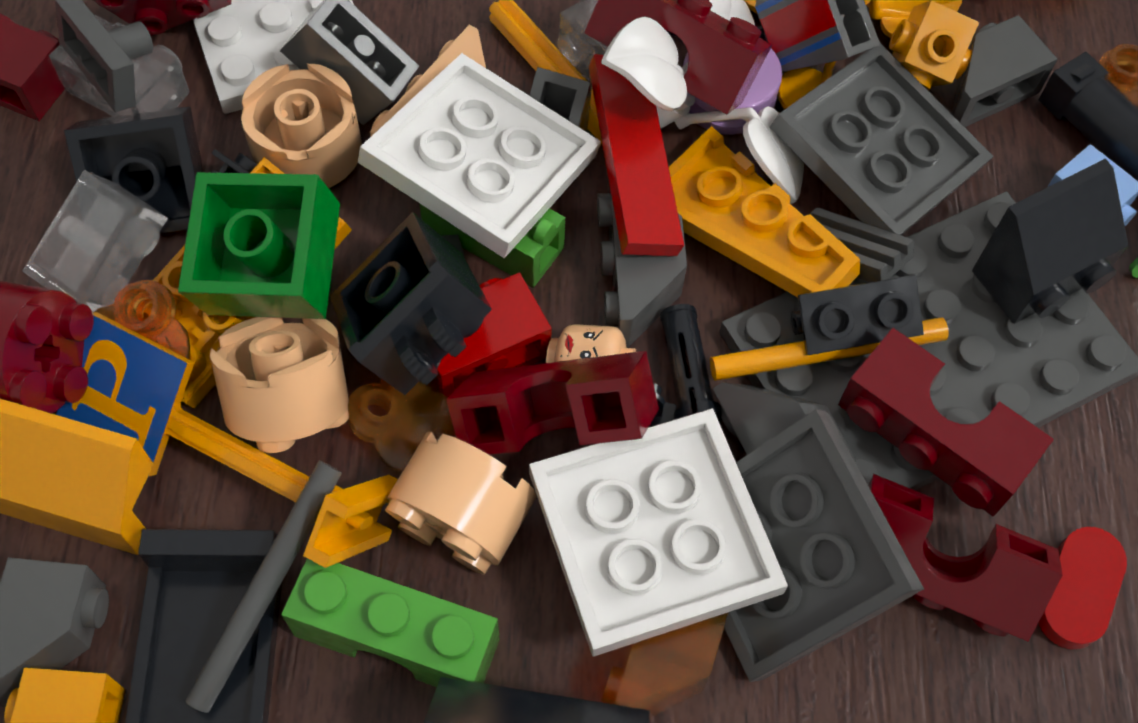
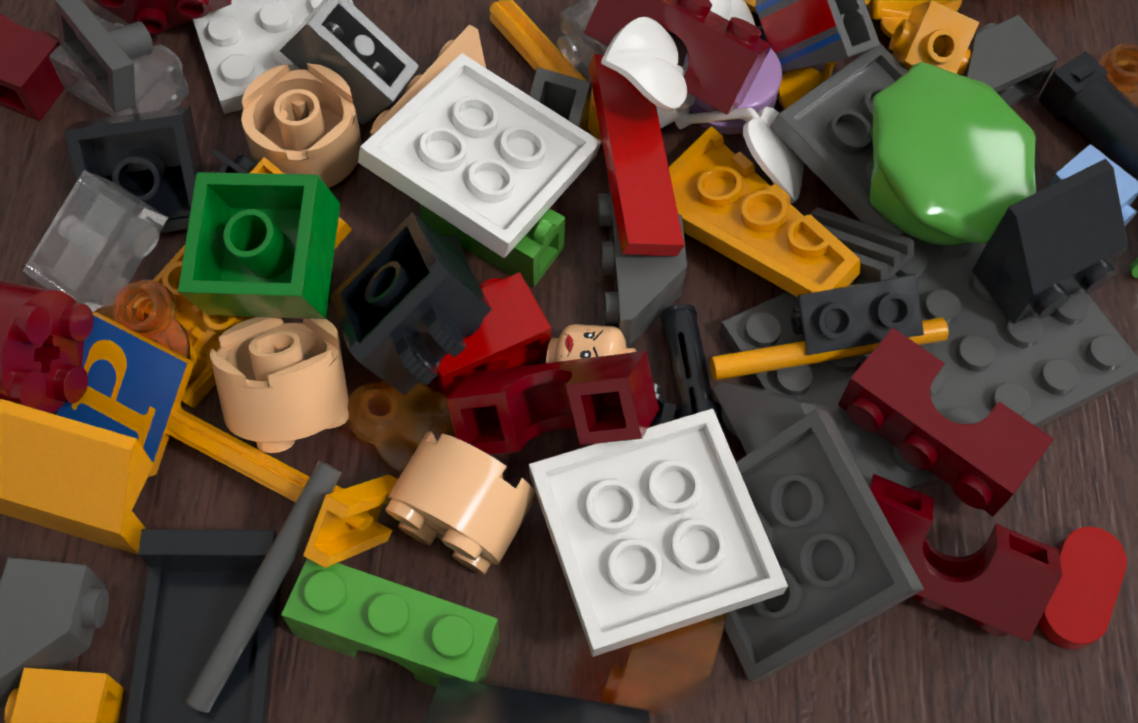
none -> bright green piece [869,62,1036,246]

